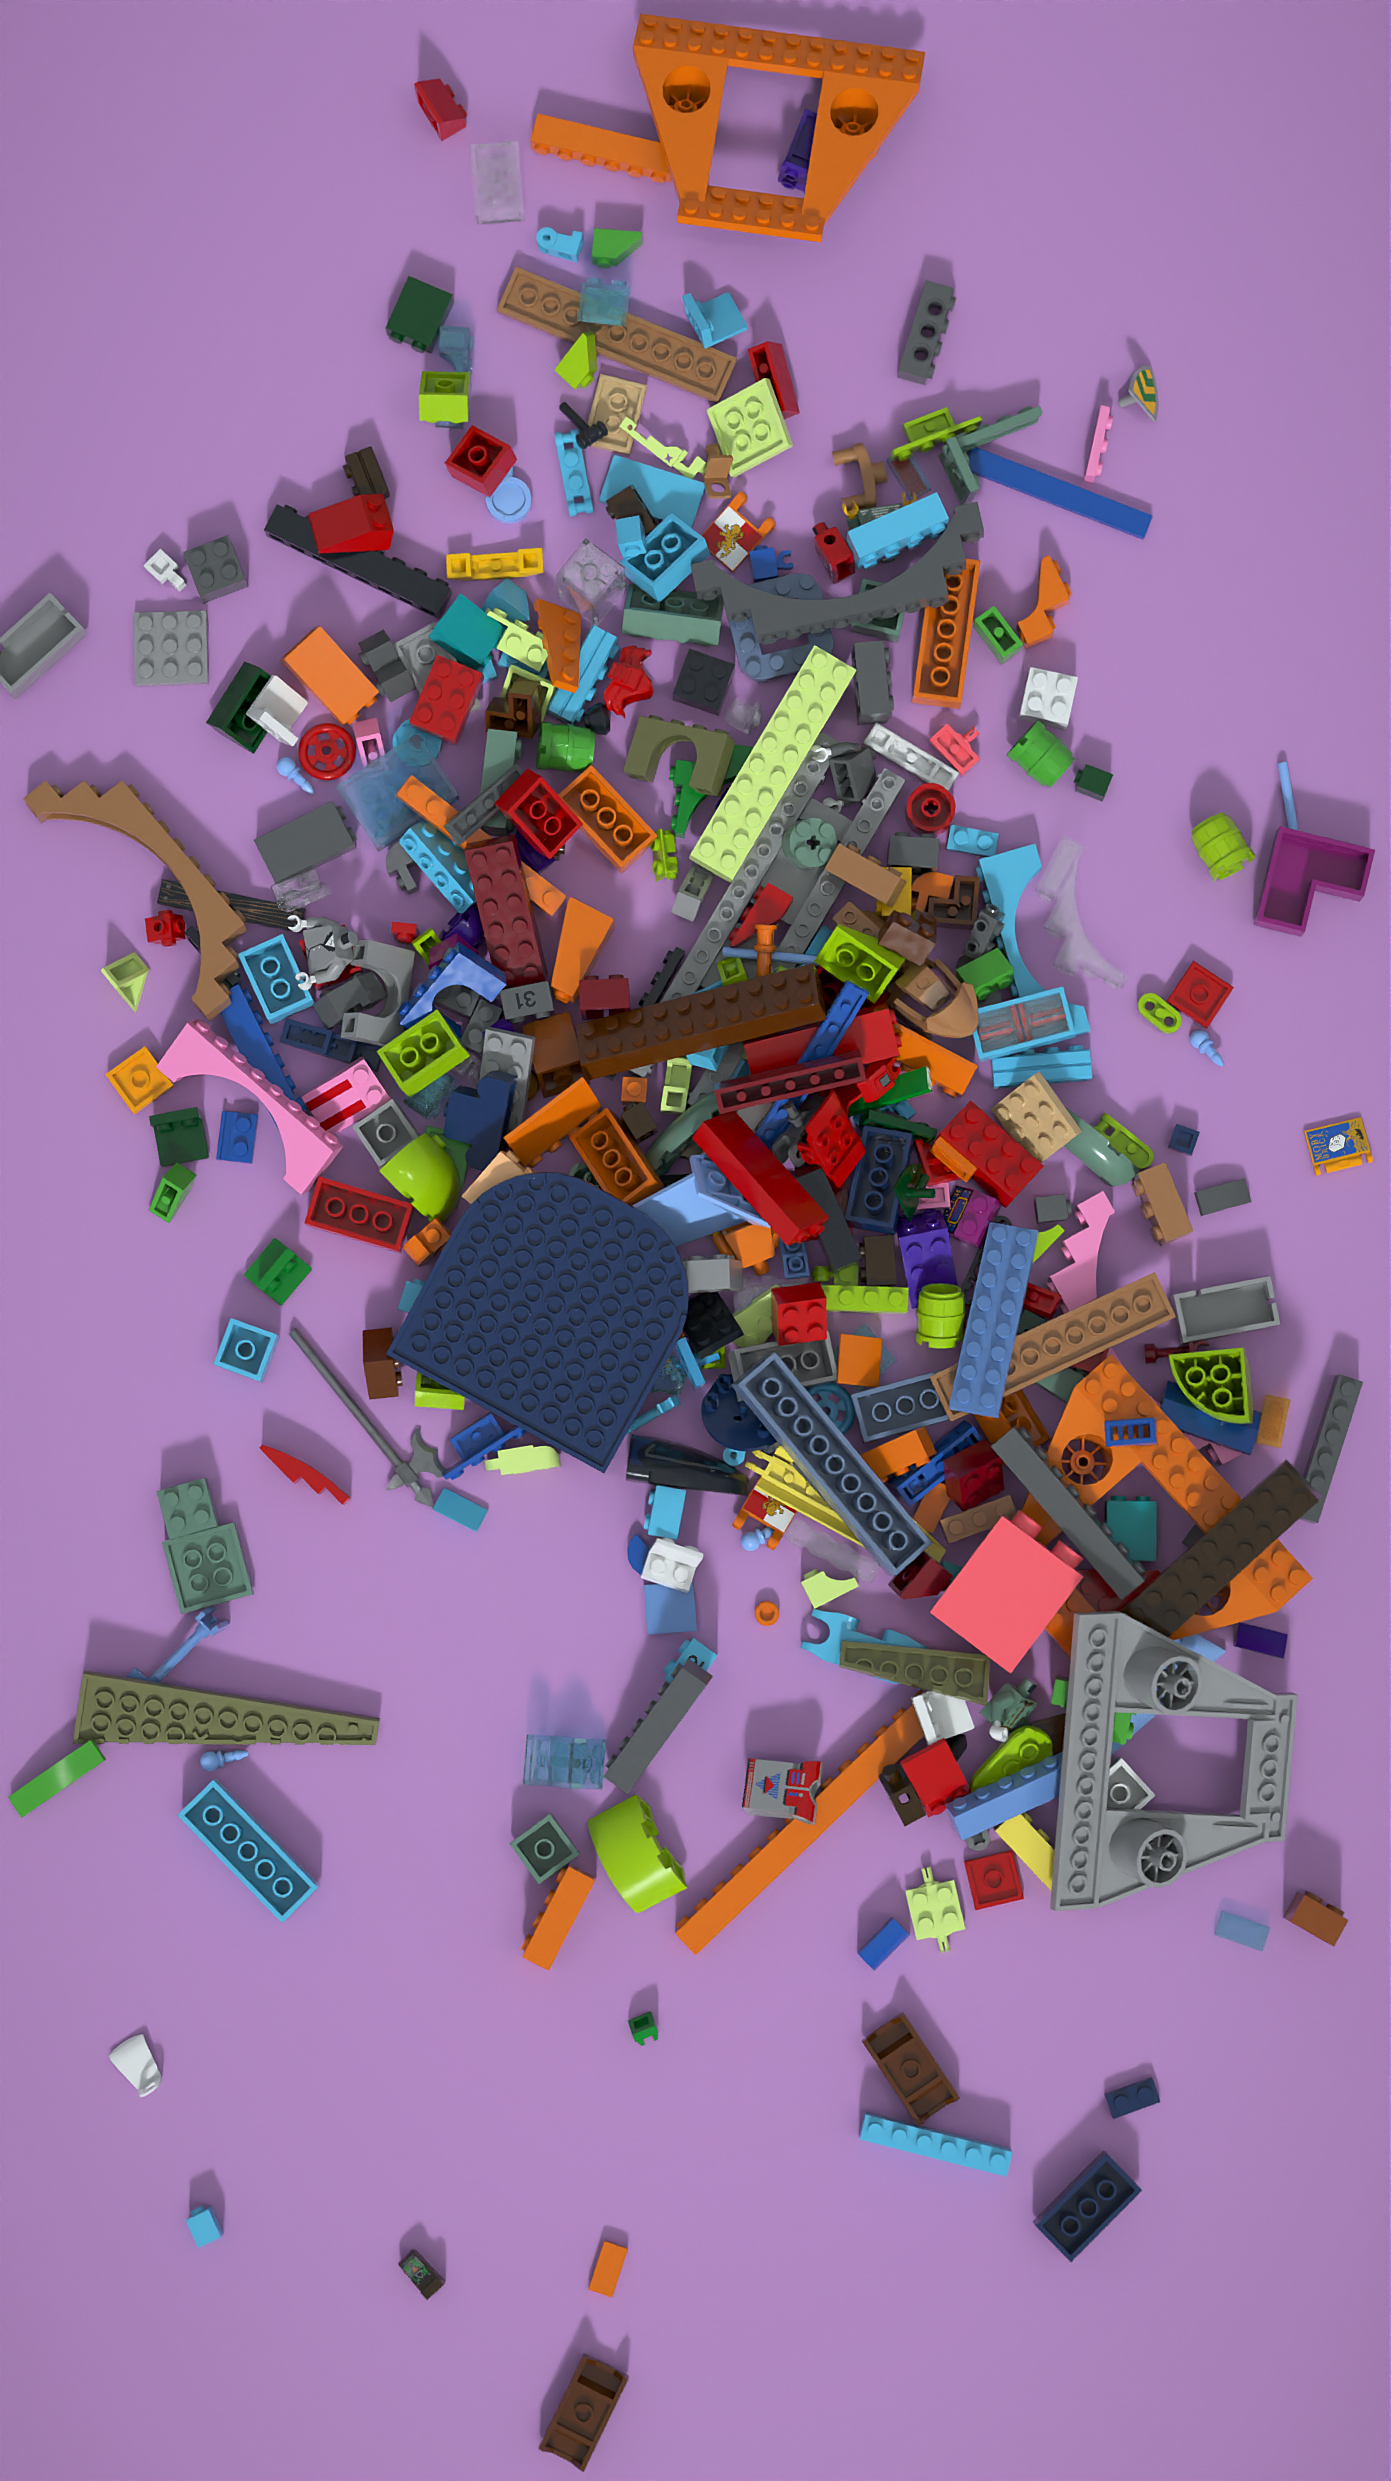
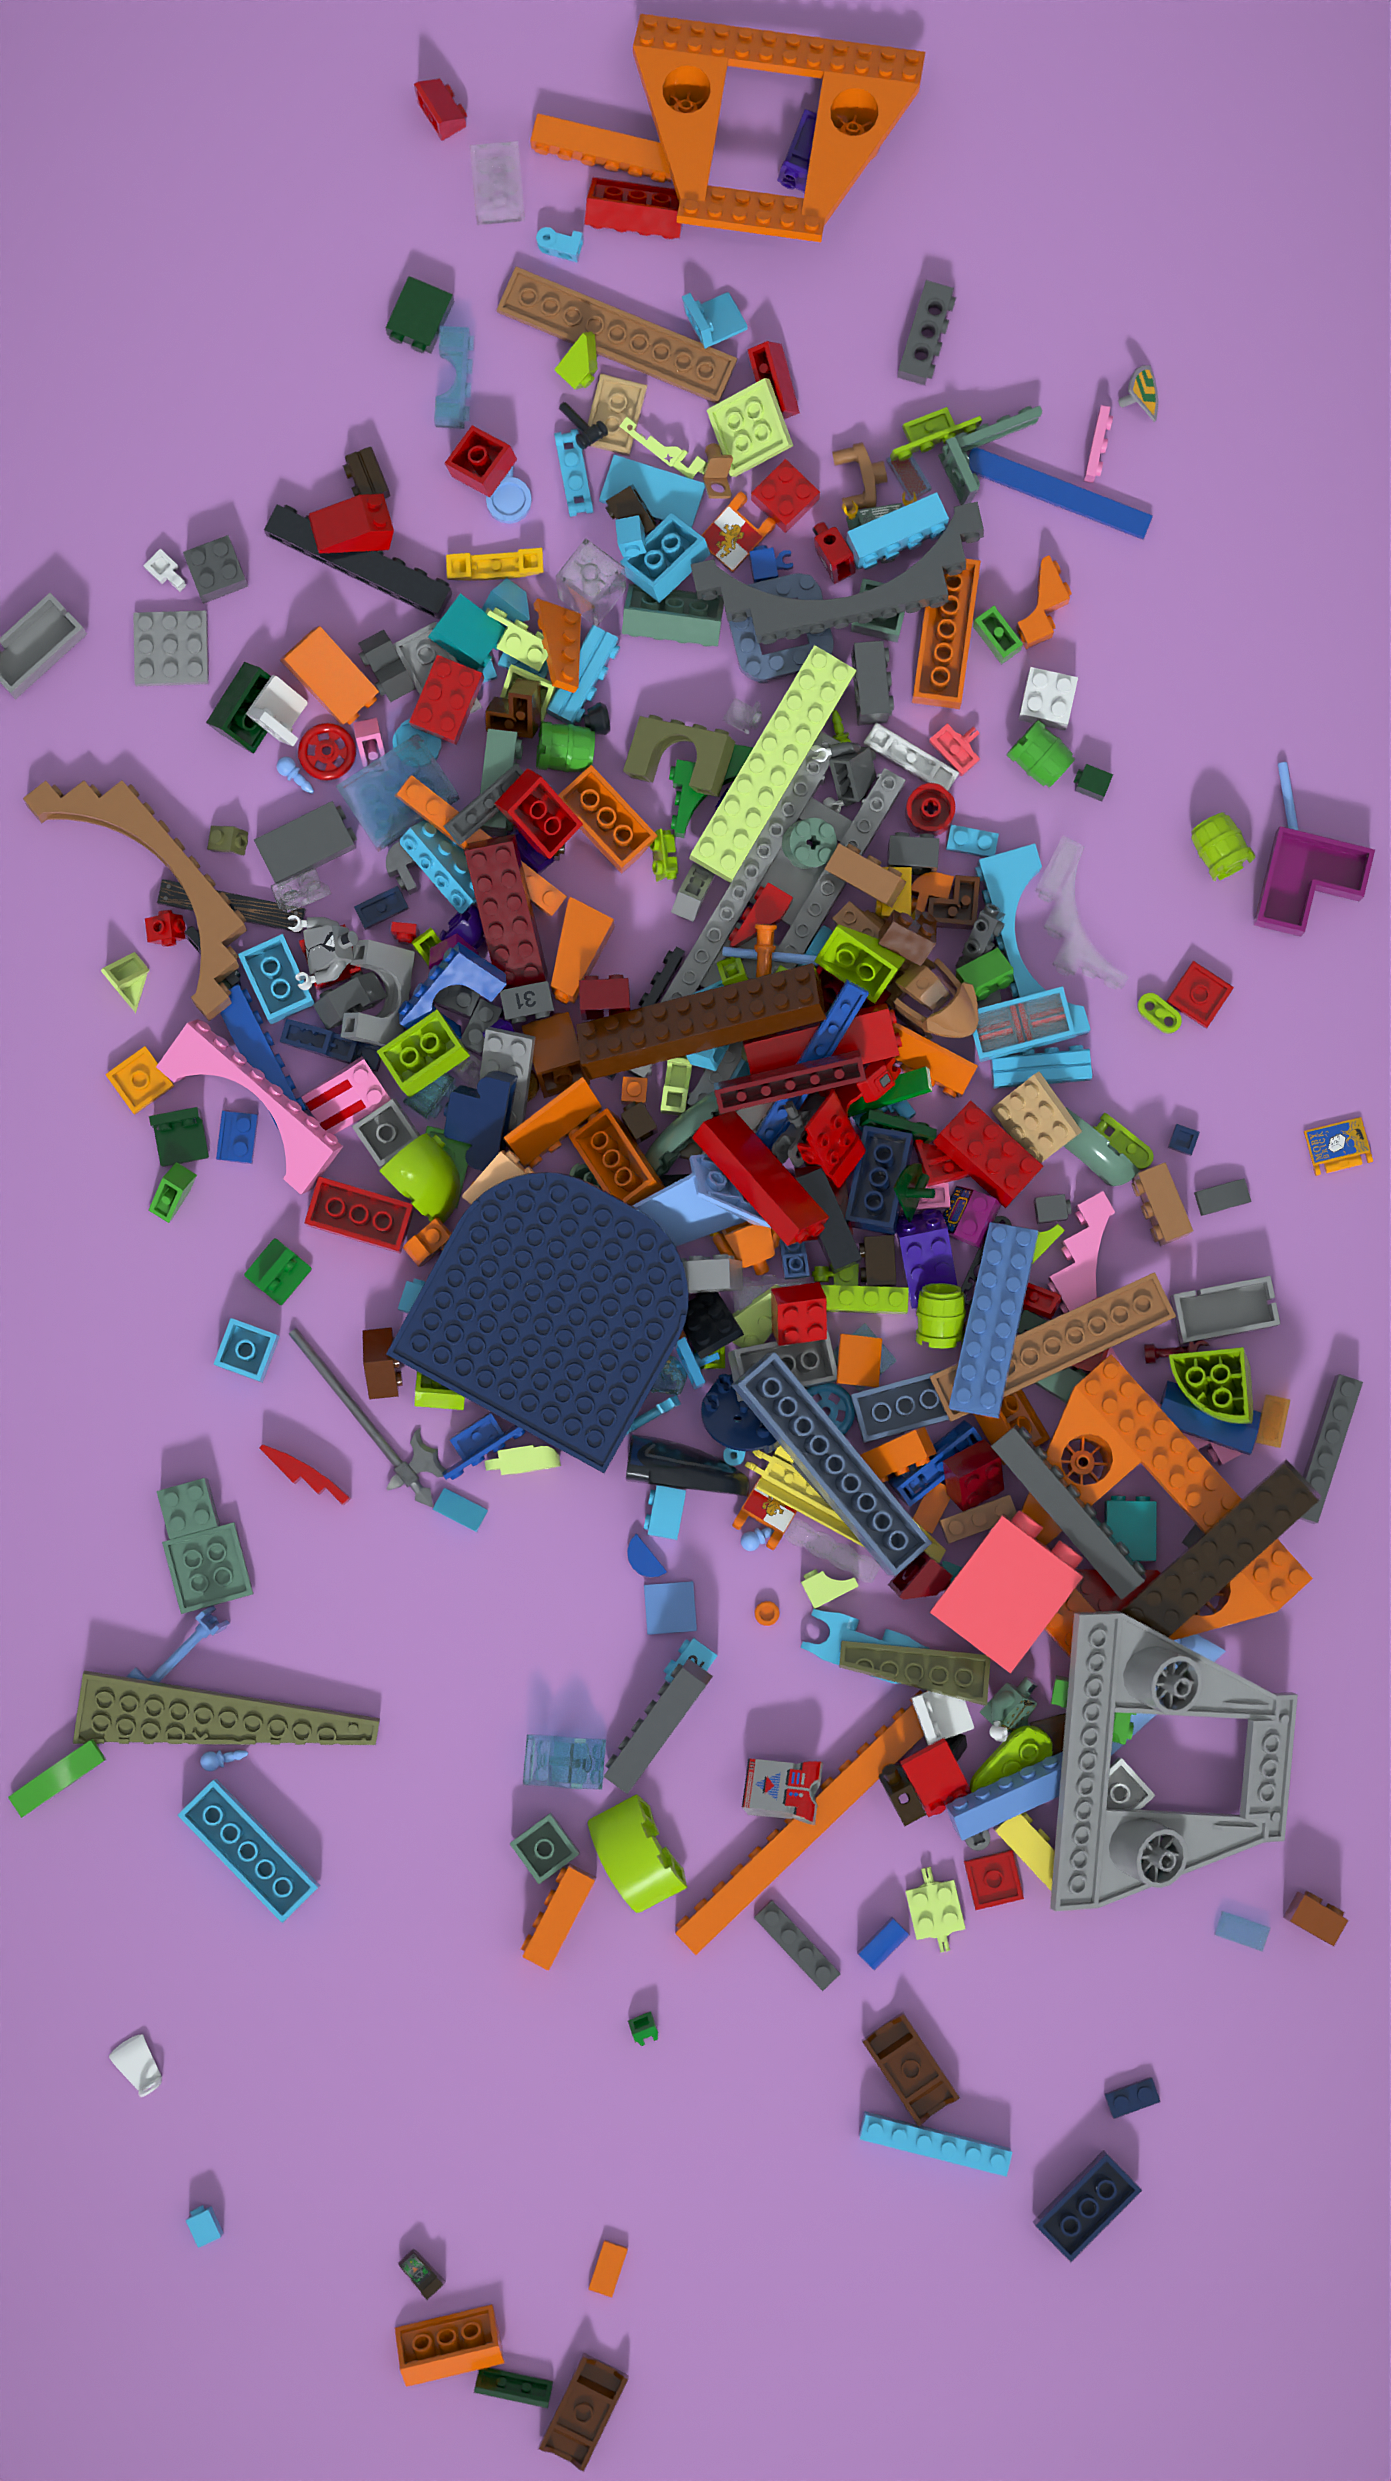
lime slope [419,371,471,423] -> none
clear light blue bracket [577,278,632,327] -> none
bright green slope [592,228,643,268] -> none
red piece [603,645,654,719] -> none
white bracket [640,1537,704,1593] -> none
black brick [673,648,735,716] -> none
orange tile [930,1136,977,1183] -> none
blue slope [1104,1417,1158,1447] -> none
light blue bar [1190,1029,1224,1066] -> none
dark purple slope [1233,1622,1288,1659] -> none
none -> olive bracket [207,826,248,855]
none -> dark blue plate [354,886,409,930]
none -> orange slope [395,2304,504,2387]
none -> dark green plate [474,2367,553,2408]
none -> red slope [584,177,683,239]
none -> red brick [751,459,820,533]
none -> dark grey plate [754,1900,841,1991]
none -> lime bar [832,710,852,743]

